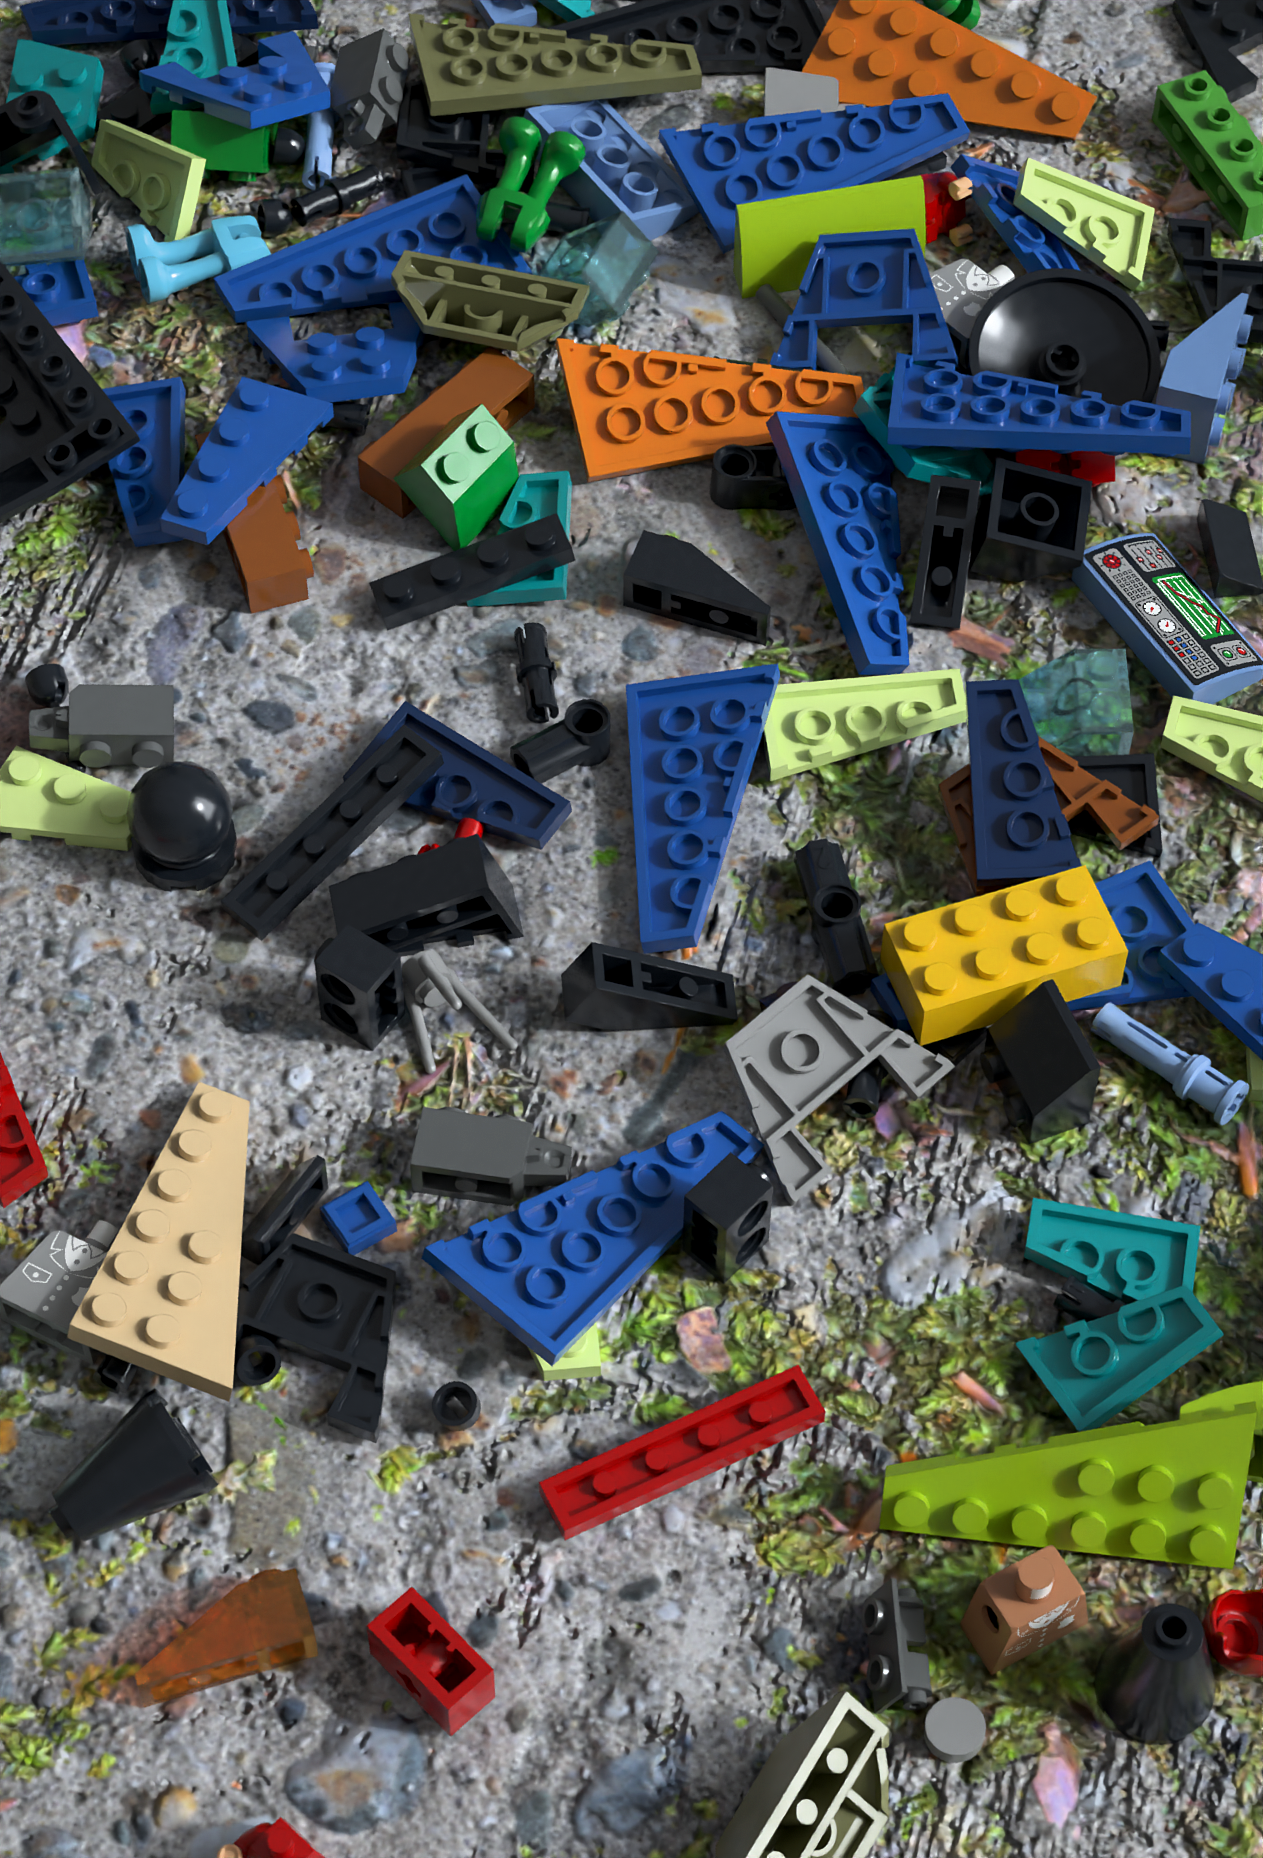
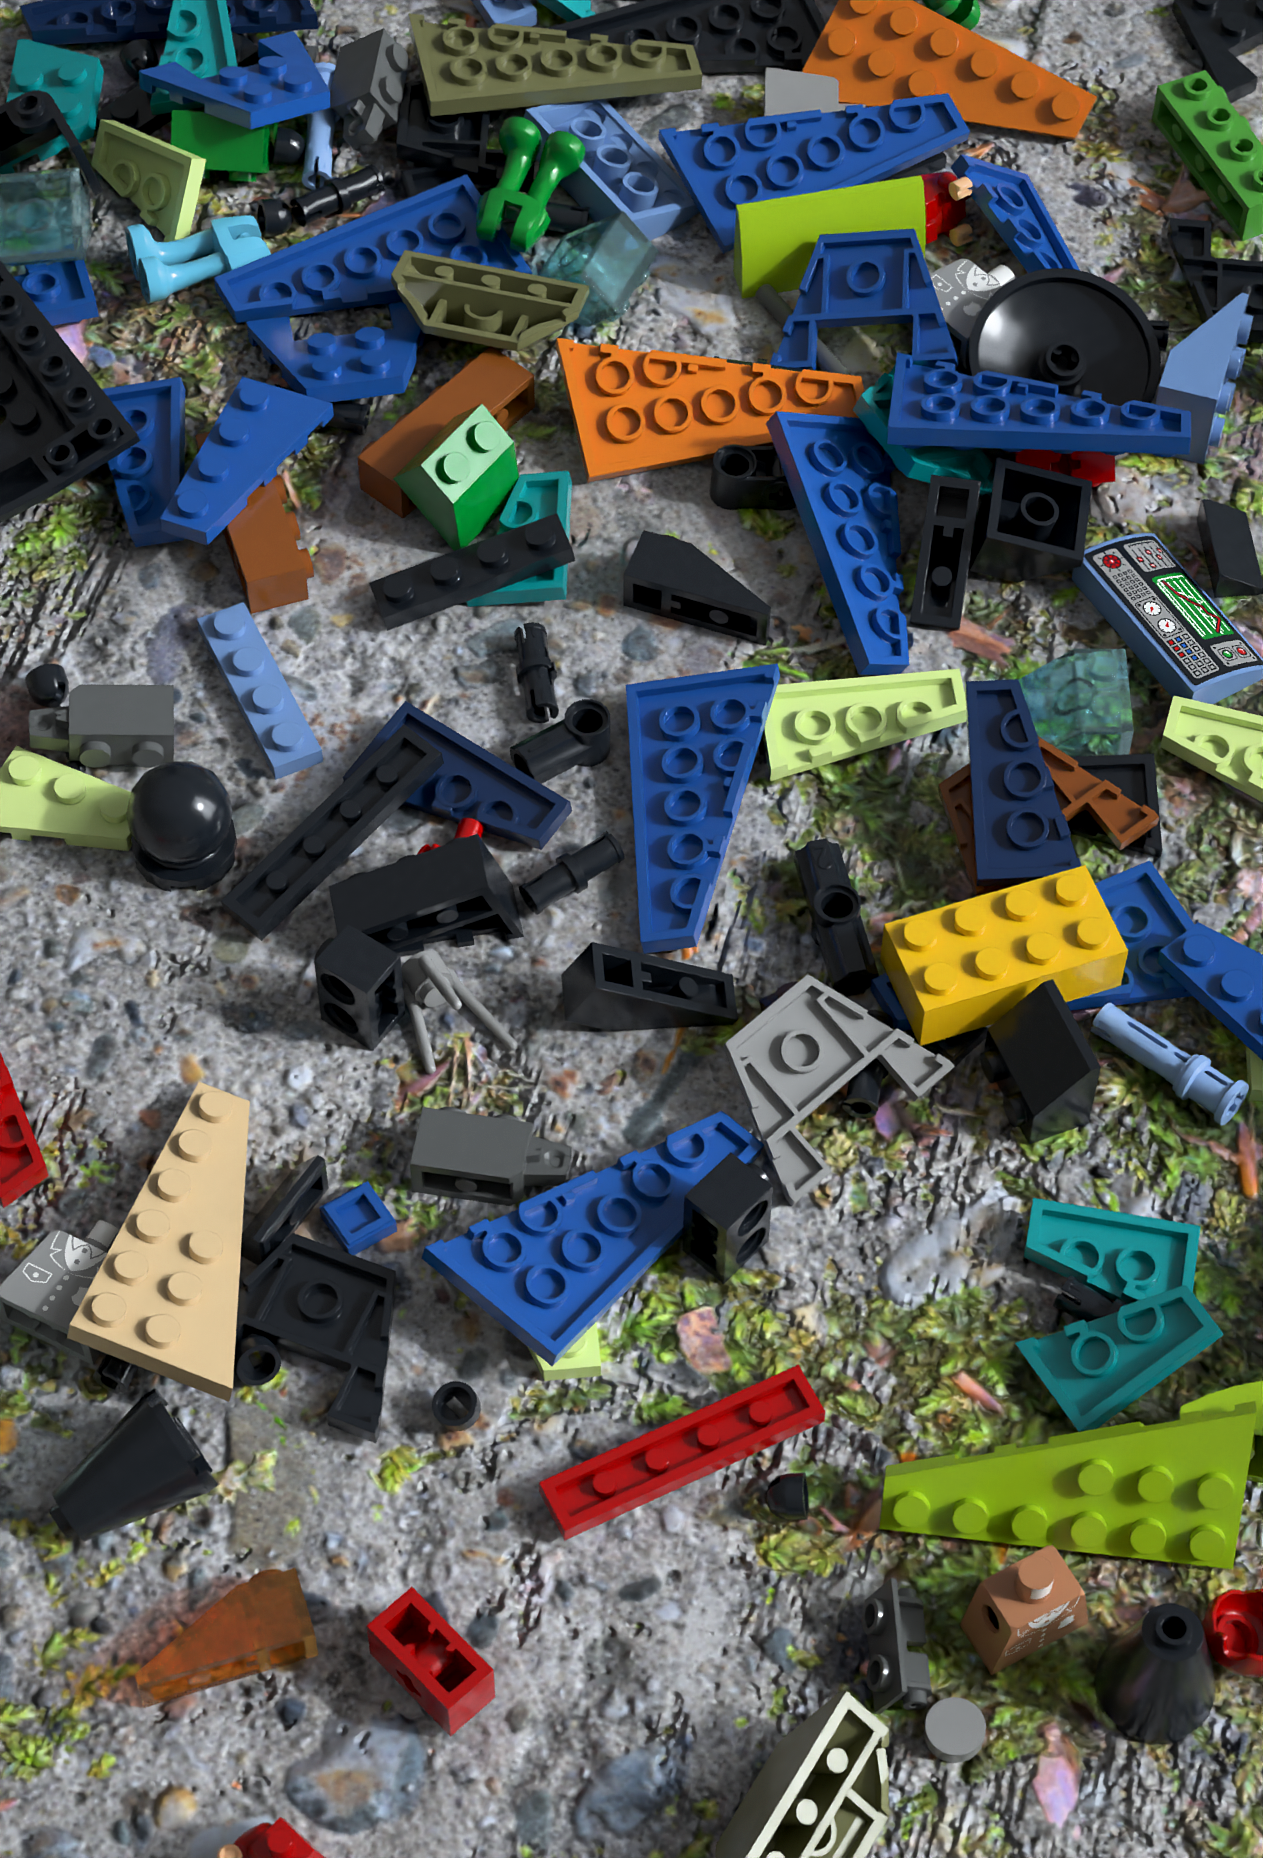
yellowish green wing [1013,158,1155,291] -> none
none -> medium blue plate [197,602,323,780]
none -> black pin [519,831,625,915]
none -> black hinge [766,1472,809,1521]

